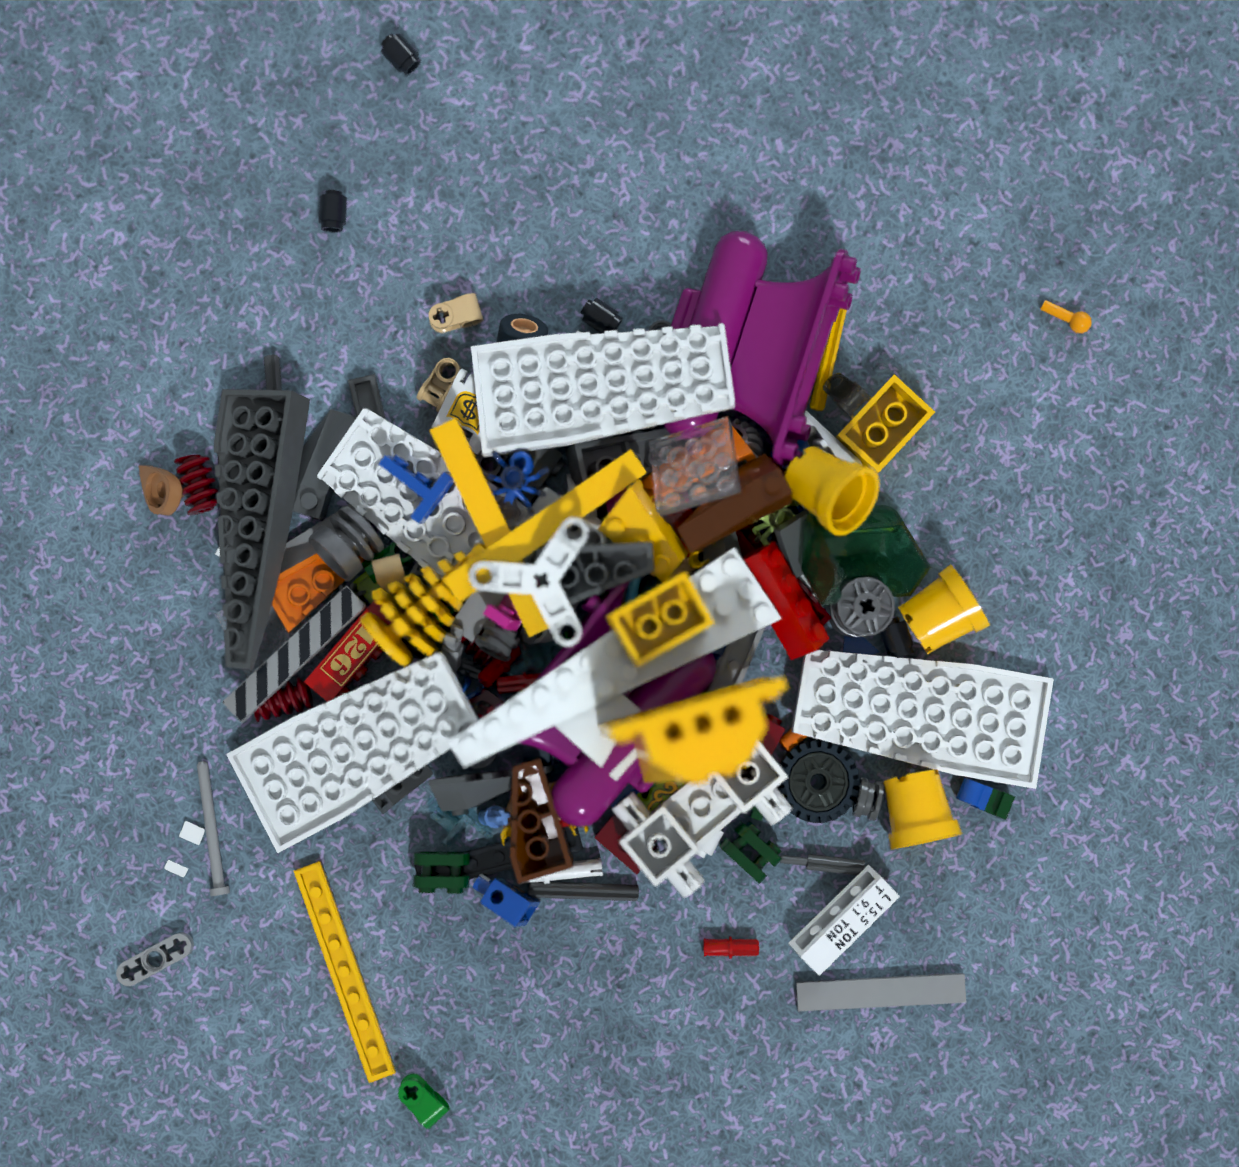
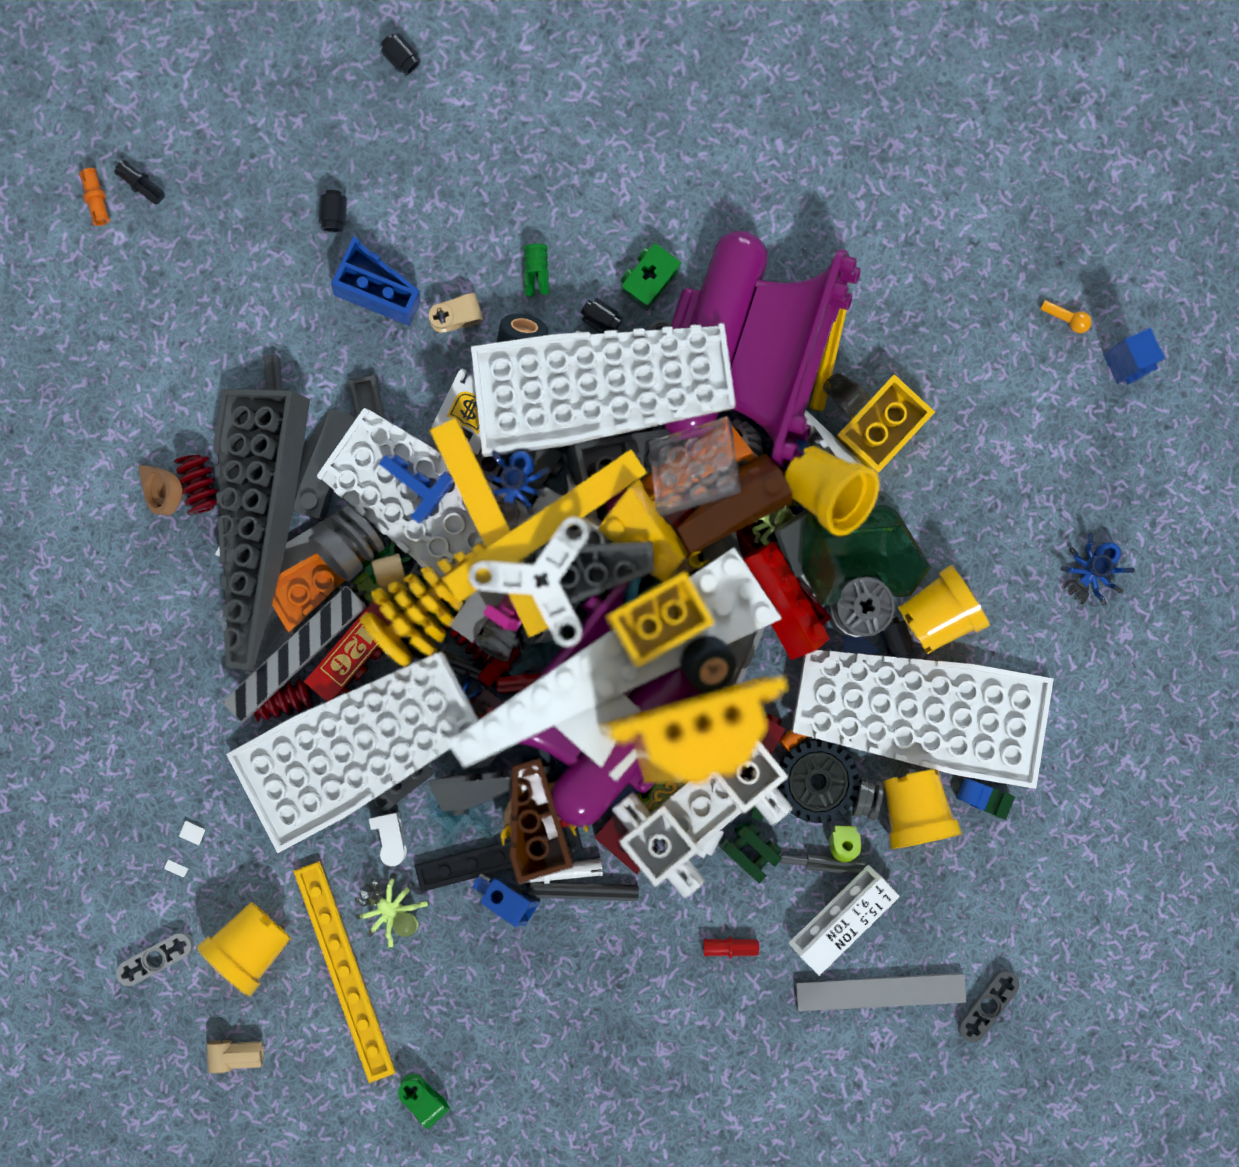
light grey bar [197,761,230,896] -> none
dark green brick [413,851,470,894] -> none
tan piece [416,358,461,412] -> none
light grey bar [442,624,464,672] -> none
medium blue axle [478,806,511,828] -> none
none -> orange pin [79,168,110,226]
none -> black axle [114,160,165,205]
none -> yellow piece [196,902,292,997]
none -> tan piece [207,1040,264,1073]
none -> blue wedge [331,236,421,326]
none -> animal [355,873,429,948]
none -> white leg [369,812,407,866]
none -> green hinge [523,244,549,297]
none -> green brick [620,243,681,311]
none -> black wheel [680,636,737,693]
none -> lime piece [829,826,861,863]
none -> dark grey beam [958,970,1019,1042]
none -> animal [1060,532,1135,606]
none -> blue brick [1103,327,1165,385]

